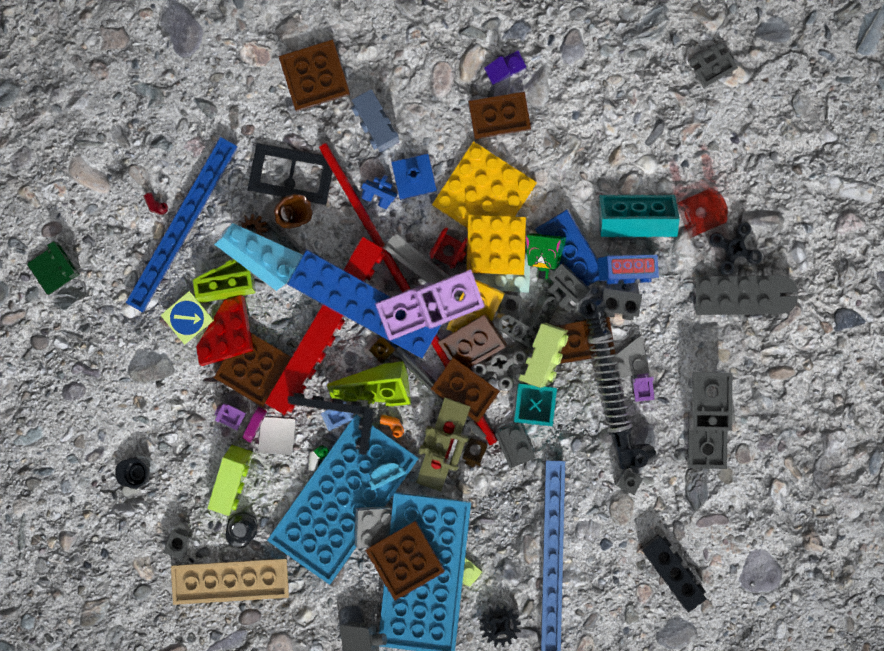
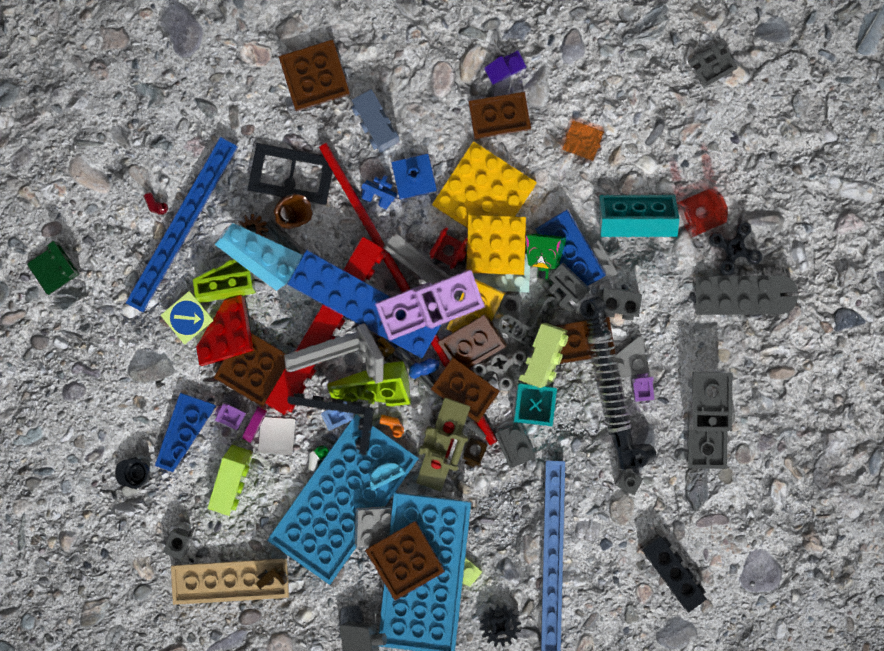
black hat [225,512,258,548] -> none
blue brick [598,255,659,284] -> none
none -> blue wing [155,393,217,472]
none -> dark brown bracket [255,566,287,589]
none -> light grey bracket [285,323,383,383]
none -> blue arm [409,358,439,379]
none -> clear orange piece [562,120,604,161]

